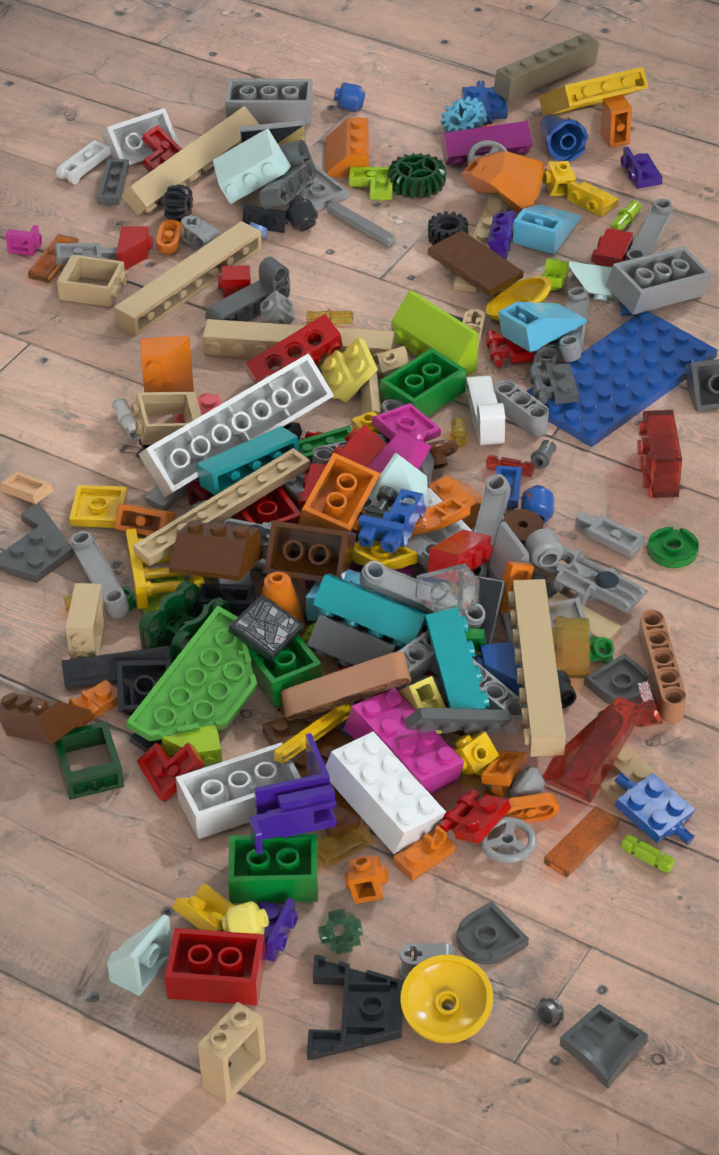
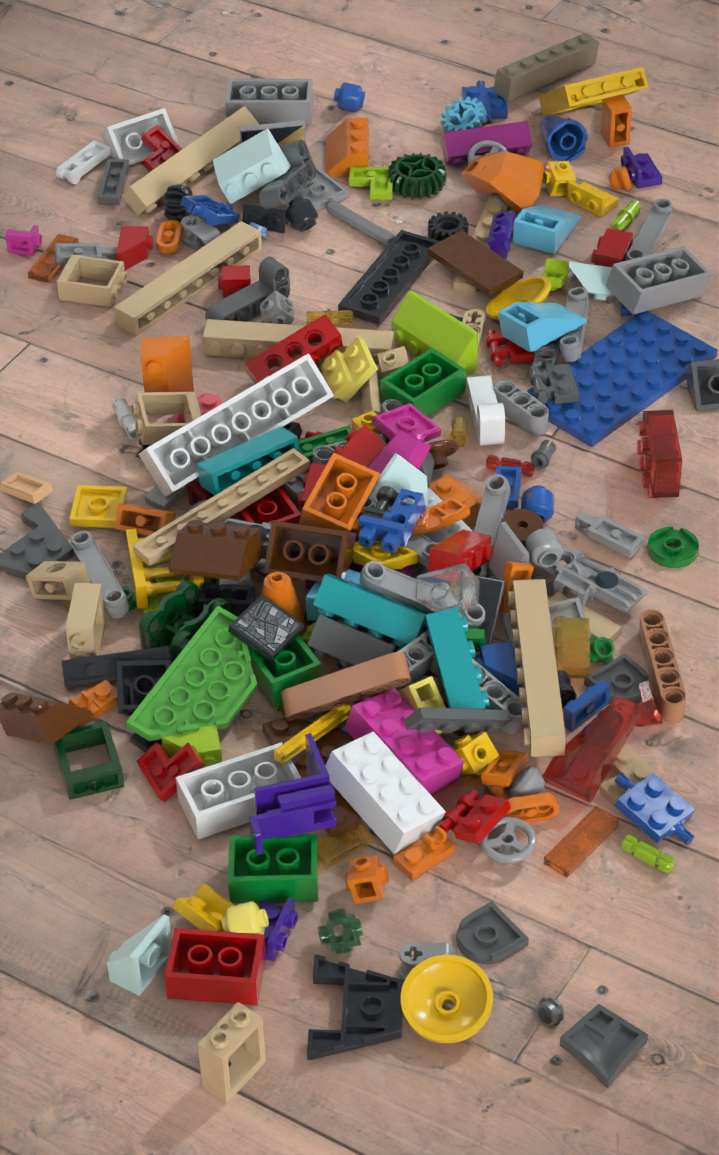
none -> tan brick [26,561,91,600]
none -> blue plate [180,195,240,226]
none -> black plate [338,230,440,325]
none -> blue plate [563,680,610,732]
none -> orange plate [609,167,633,191]

